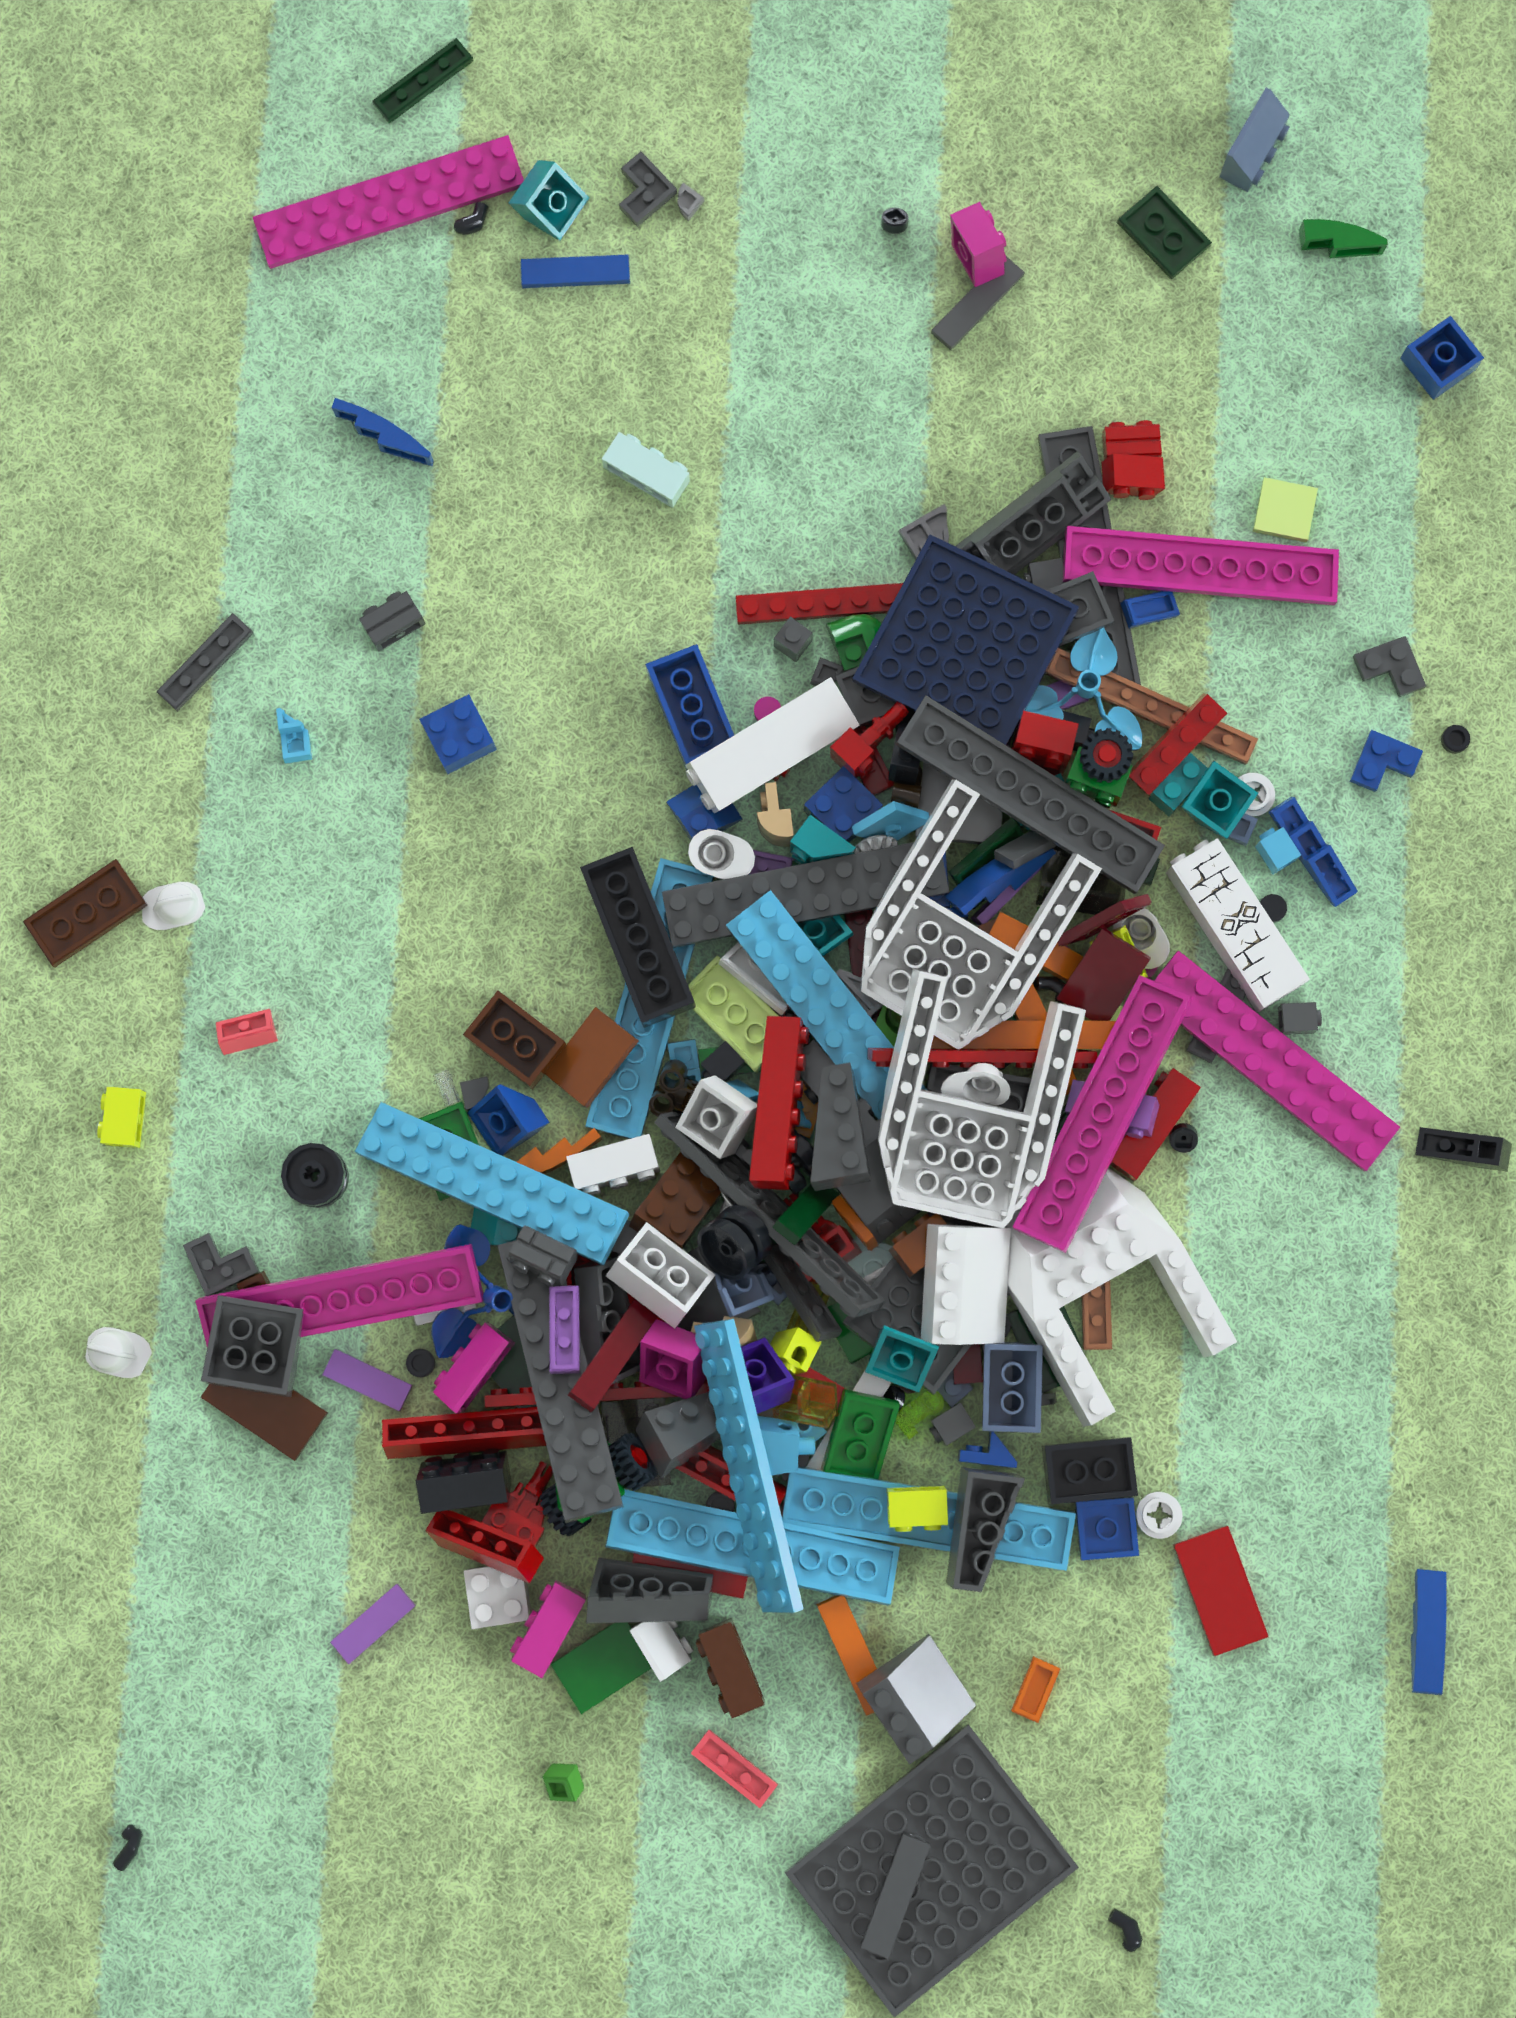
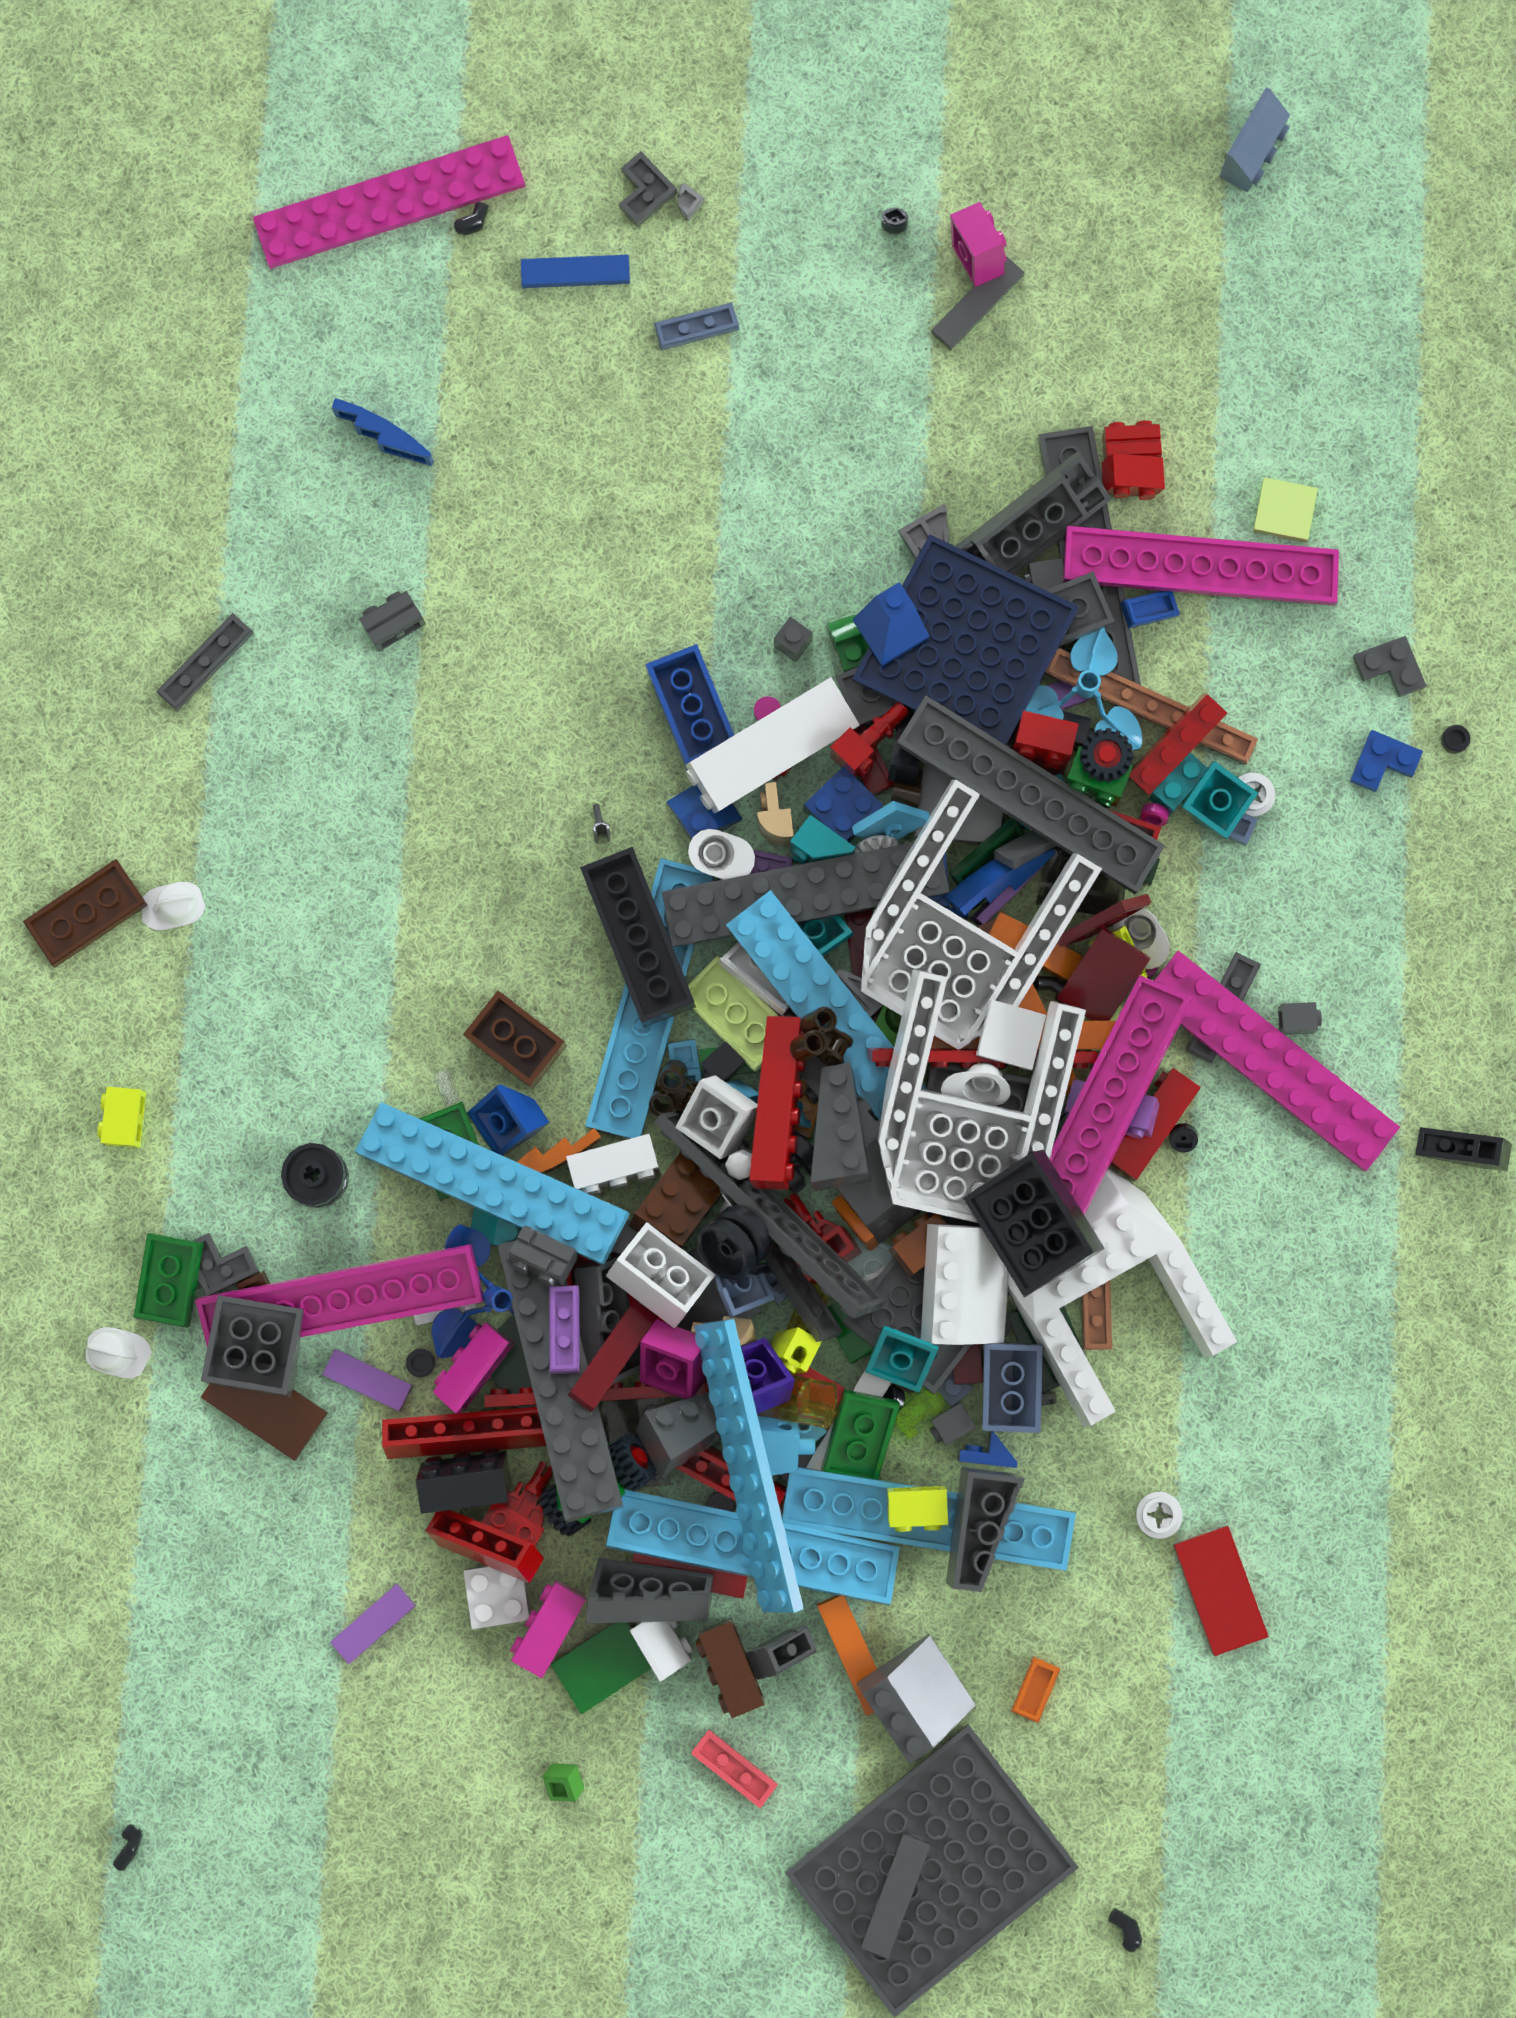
coral slope [216,1009,278,1055] -> none
medium azure slope [276,708,312,764] -> none
dark green tile [372,38,474,124] -> none
blue brick [419,694,497,775] -> none
dark grey tile [460,1076,489,1111] -> none
teal slope [509,160,590,241] -> none
dark orange tile [545,1007,639,1108] -> none
light aqua brick [602,432,690,508] -> none
red plate [736,583,903,625] -> none
dark green tile [772,1184,840,1245] -> none
dark grey tile [810,657,844,686] -> none
black brick [1042,1437,1138,1504] -> none
blue plate [1075,1497,1139,1560] -> none
dark green tile [1117,186,1212,280] -> none
white brick [1166,838,1310,1013] -> none
medium azure brick [1255,827,1301,874] -> none
black tile [1260,894,1287,923] -> none
blue slope [1268,797,1358,907] -> none
green slope [1299,219,1388,259] -> none
blue brick [1400,315,1484,400] -> none
blue slope [1411,1569,1447,1695] -> none
none -> green tile [133,1233,204,1328]
none -> dark grey hand [593,804,610,843]
none -> sand blue tile [654,302,739,351]
none -> white tile [725,1149,752,1180]
none -> dark grey brick [746,1625,816,1680]
none -> dark brown piece [790,1006,853,1066]
none -> blue slope [852,582,930,666]
none -> black slope [963,1149,1105,1298]
none -> white tile [976,1000,1046,1071]
none -> dark pink tile [1140,803,1169,827]

